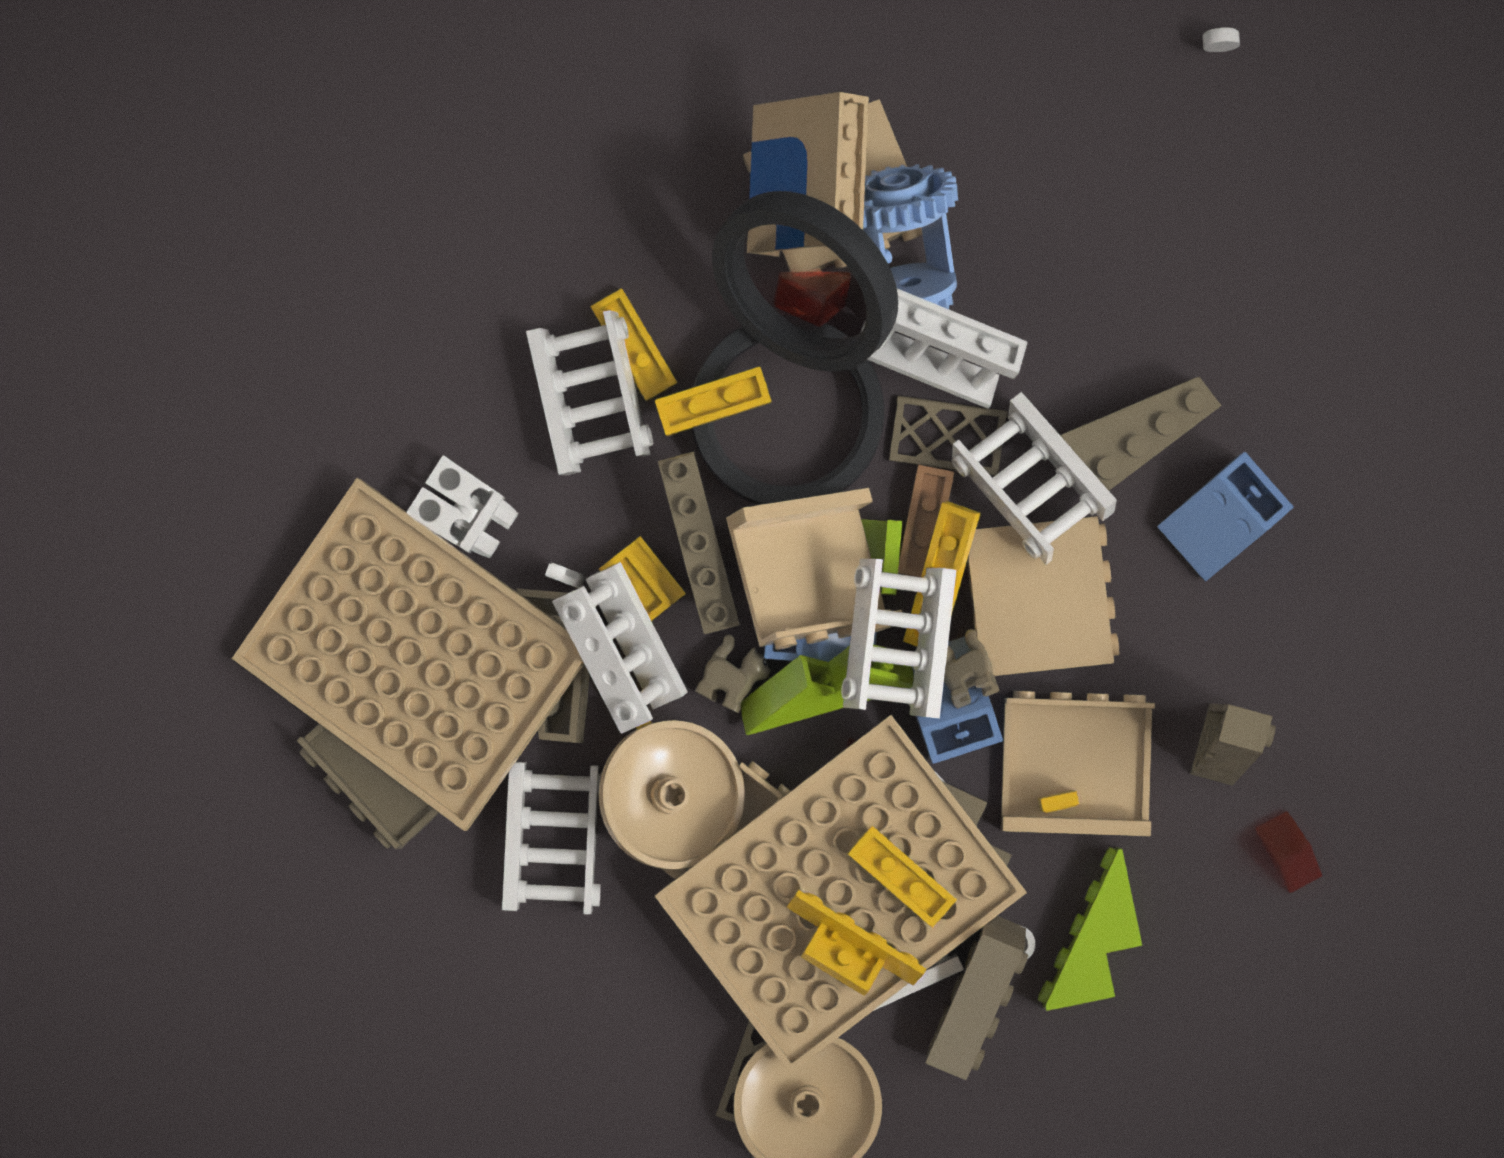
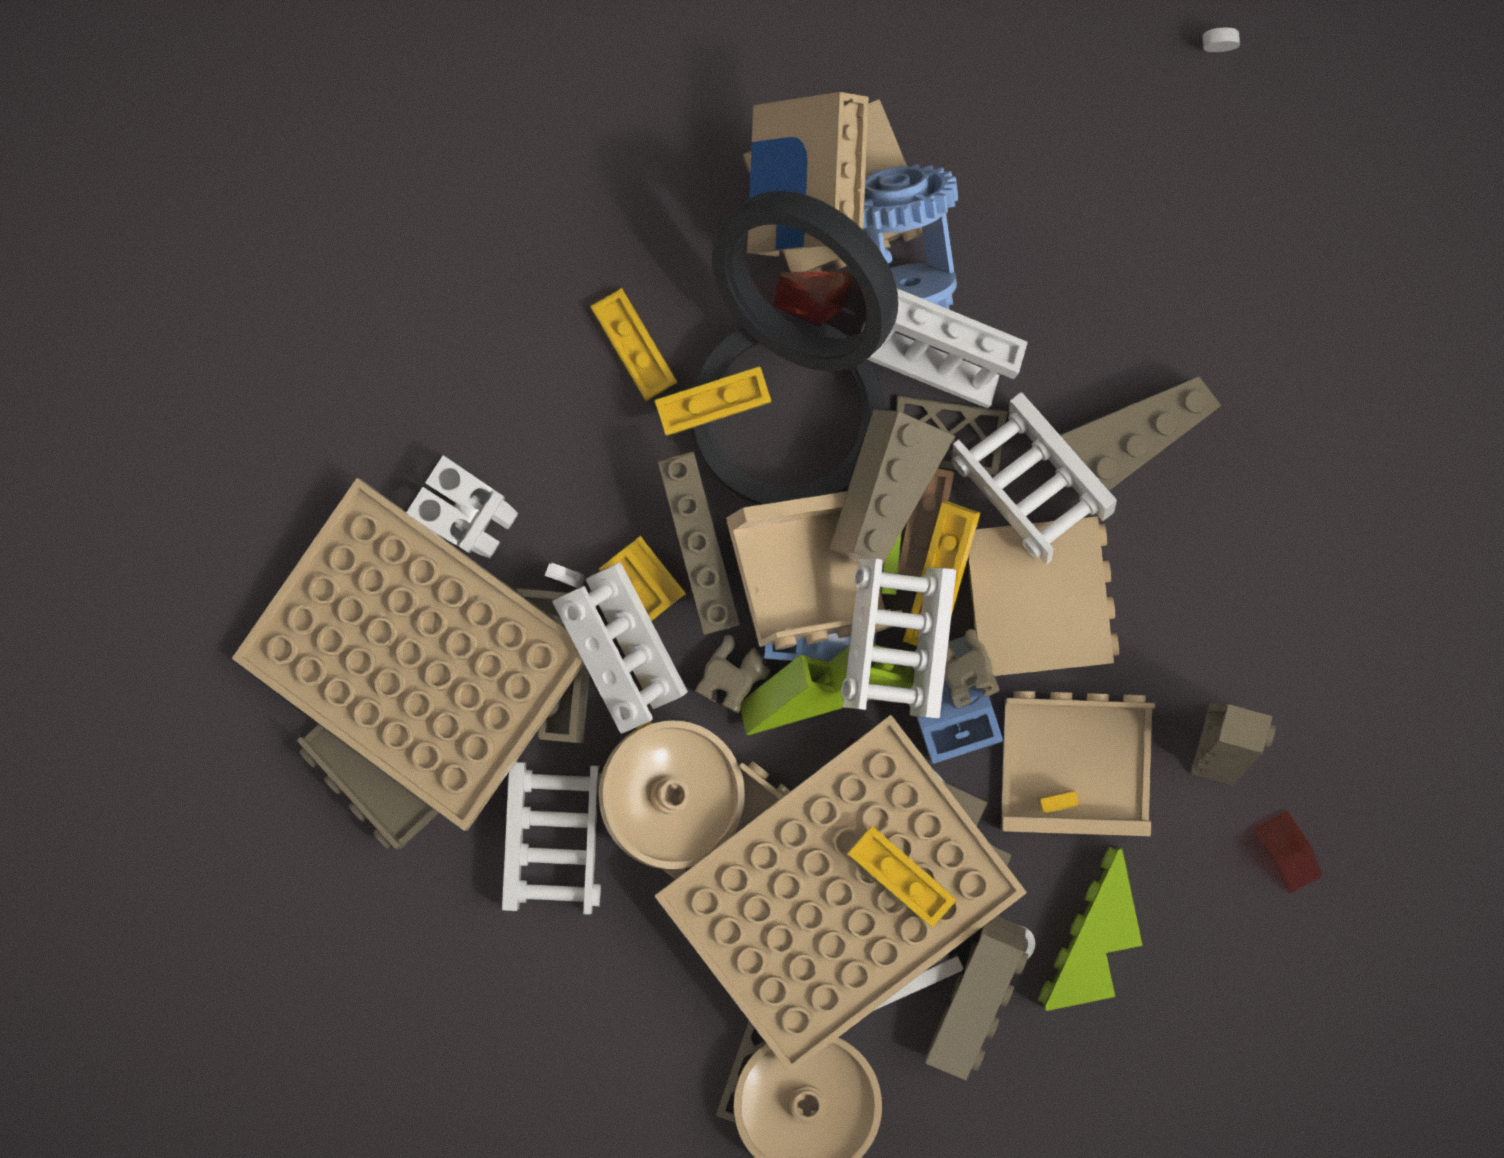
white fence [526,310,653,475] -> none
yellow bracket [786,890,926,996] -> none
medium blue slope [1157,452,1294,582] -> none
none -> dark tan wedge [829,410,955,564]

